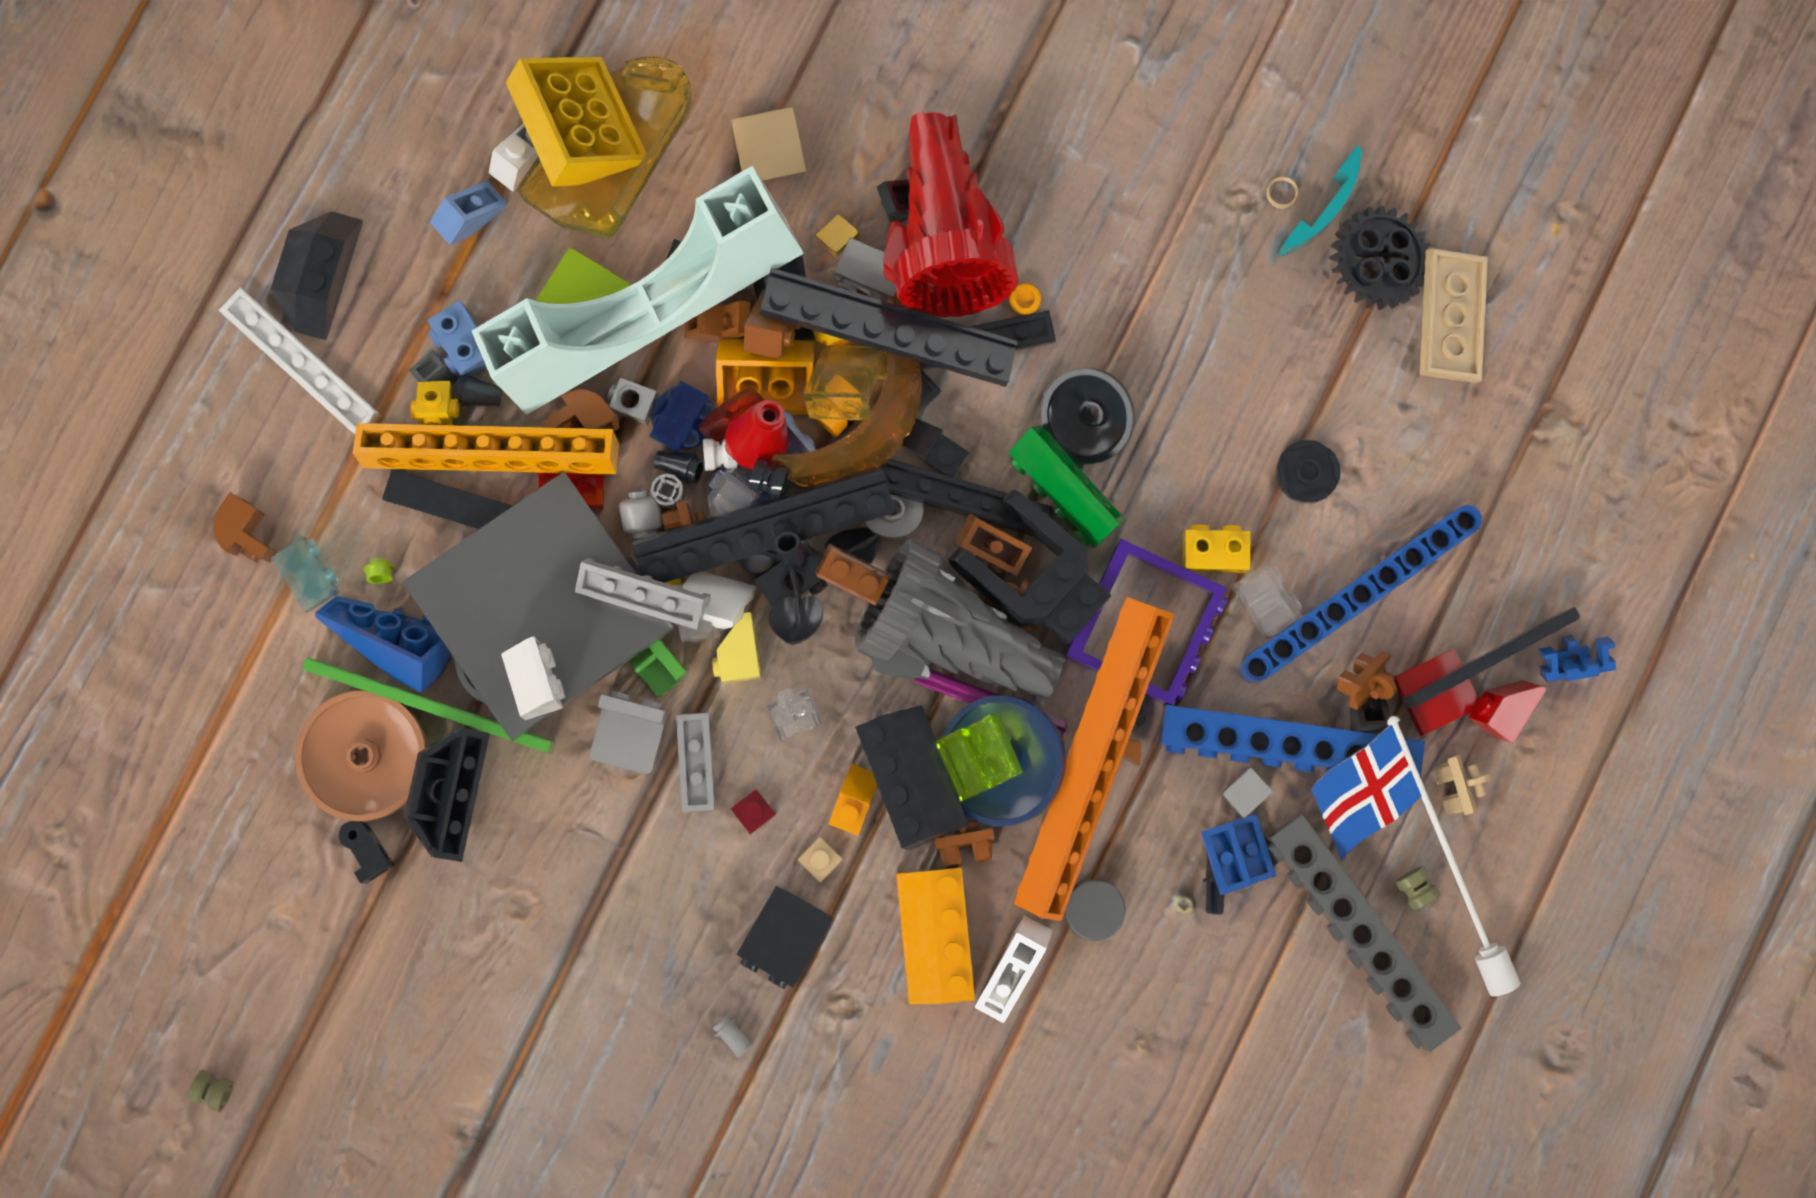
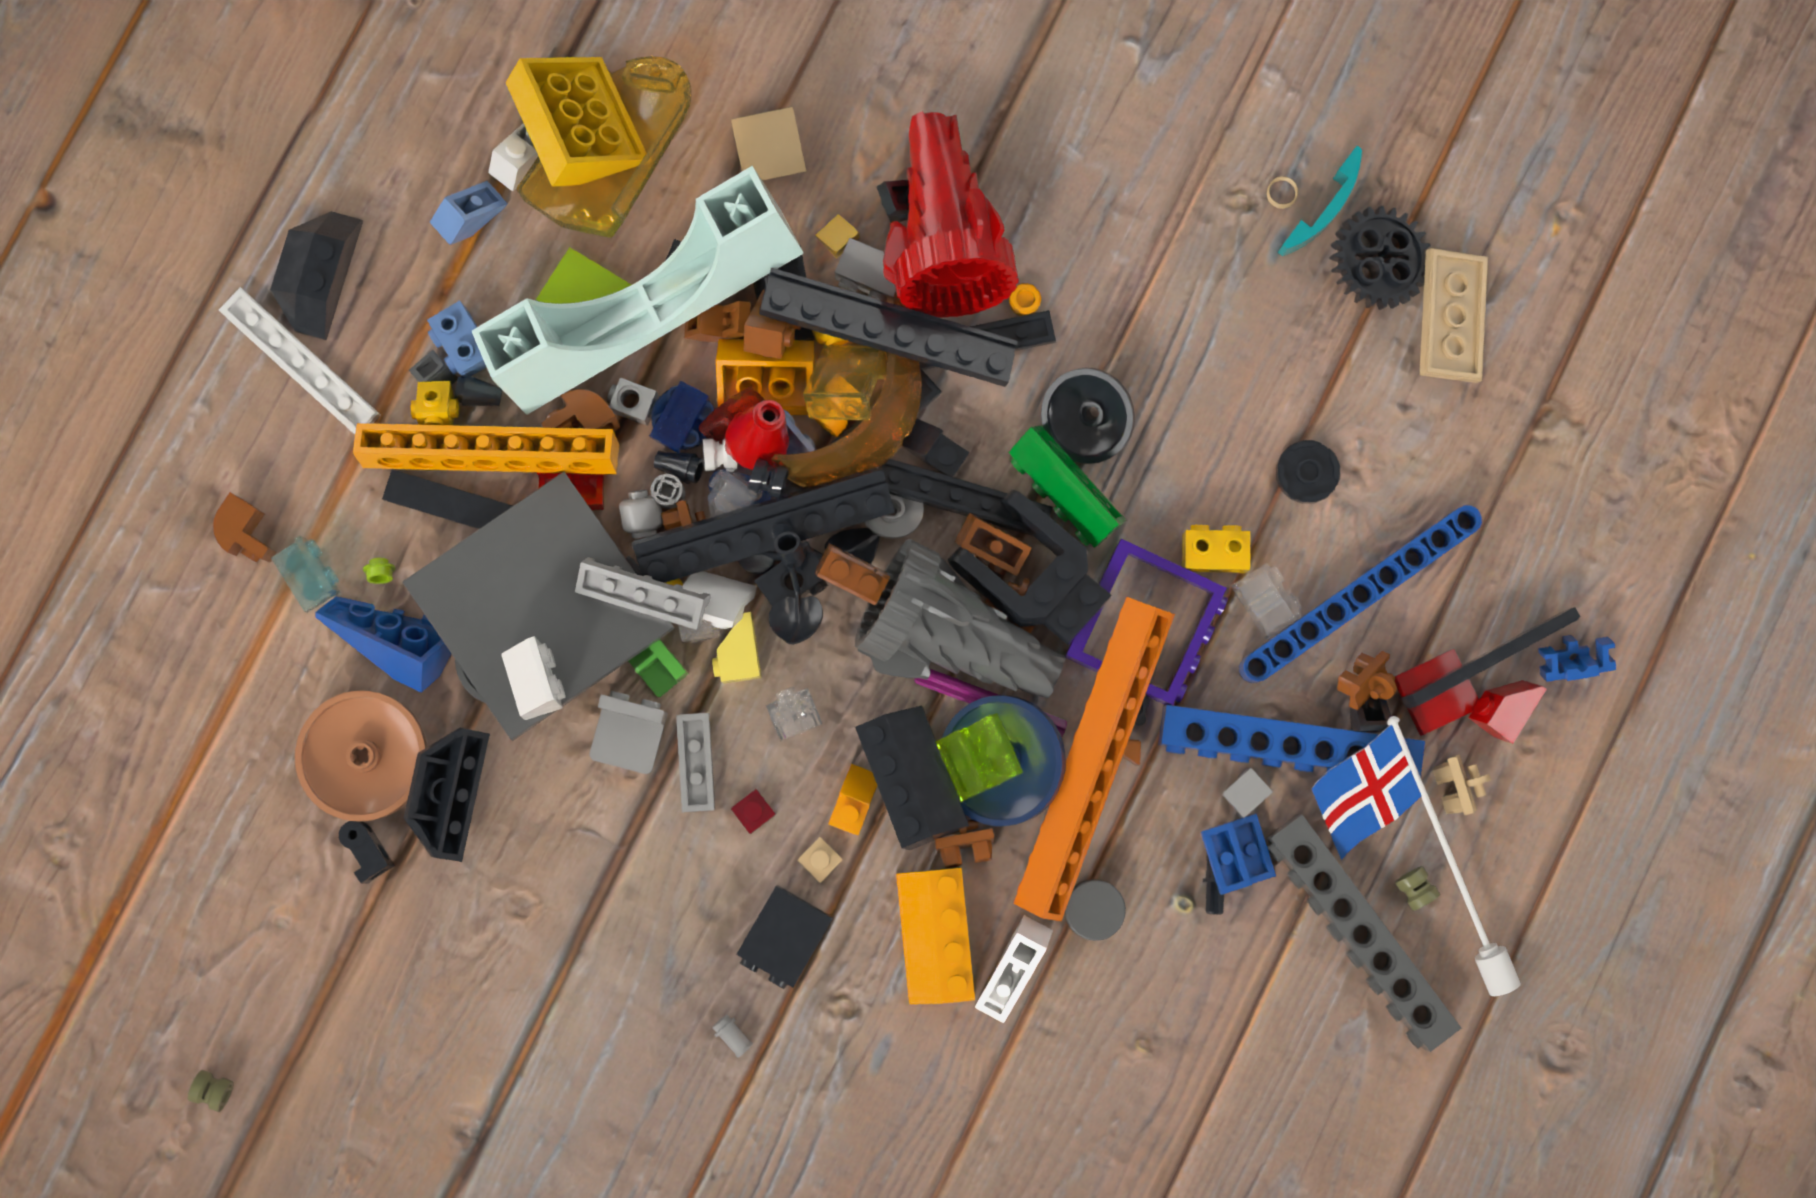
bright green tile [302,657,555,754] -> none

